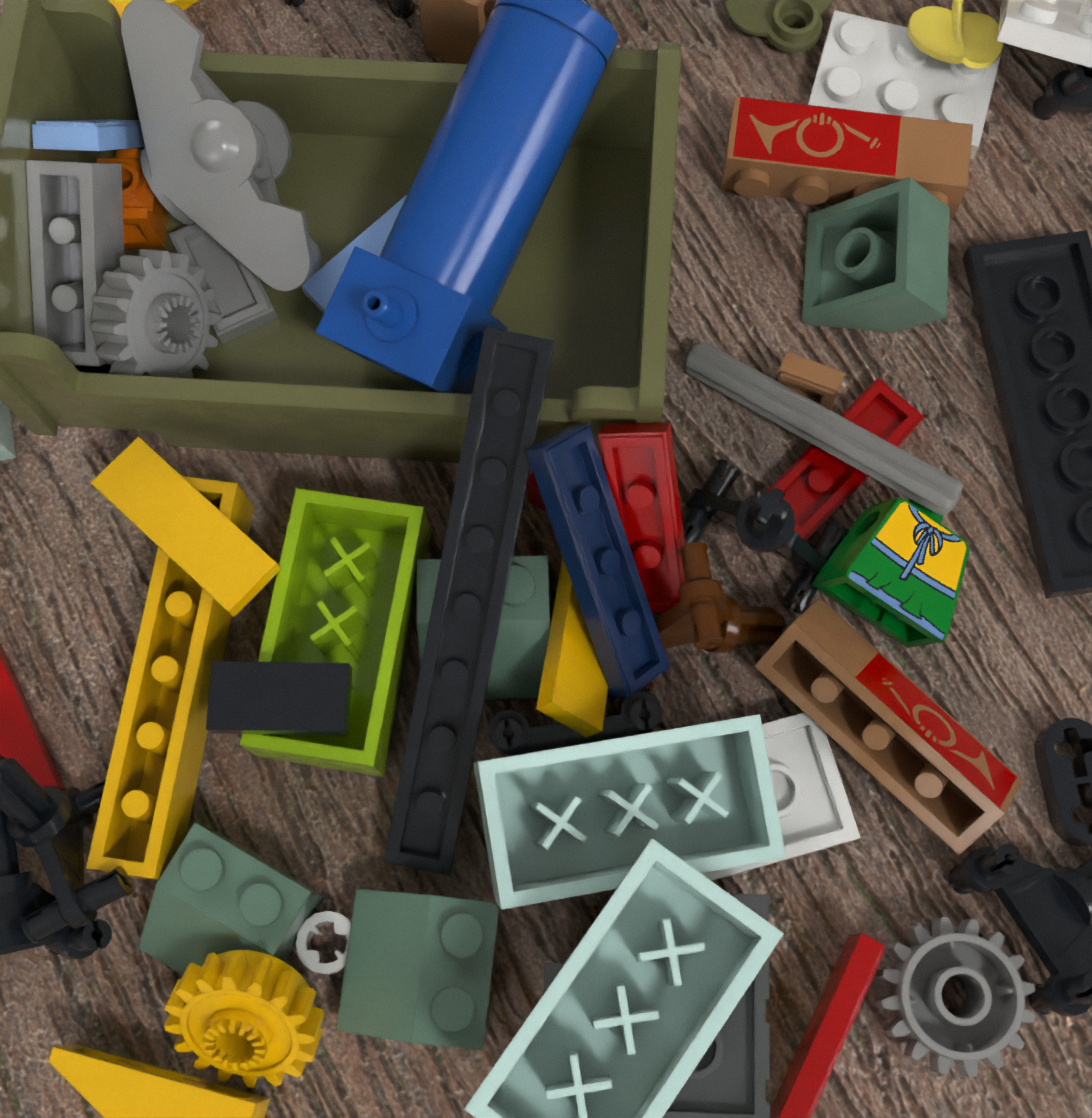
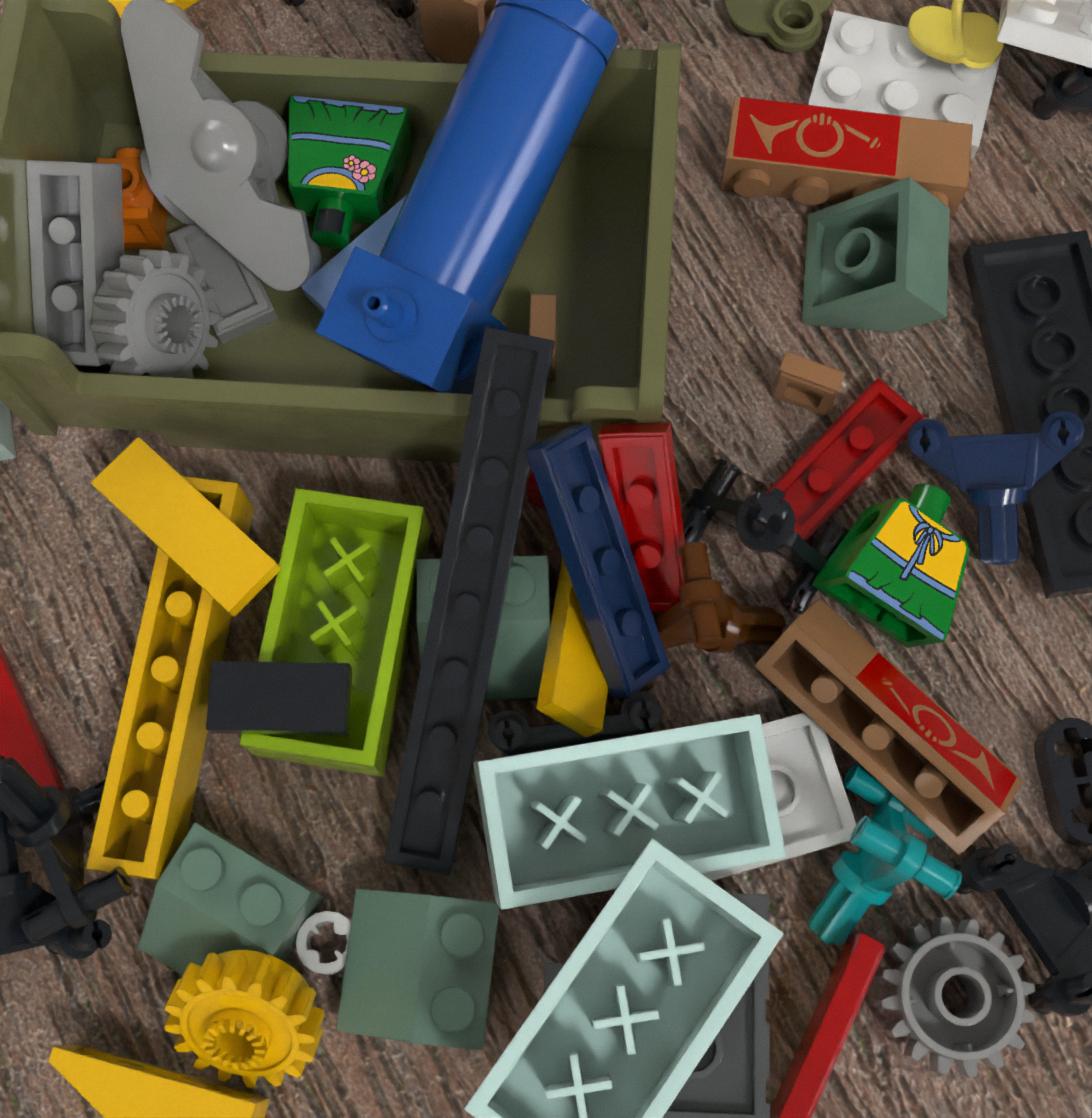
light blue tile [31,119,145,151] -> none
light grey axle [685,342,963,516] -> none
none -> green torso [288,95,413,248]
none -> medium nougat tile [529,294,557,379]
none -> teal axle [808,763,962,945]
none -> dark blue axle [907,410,1084,565]

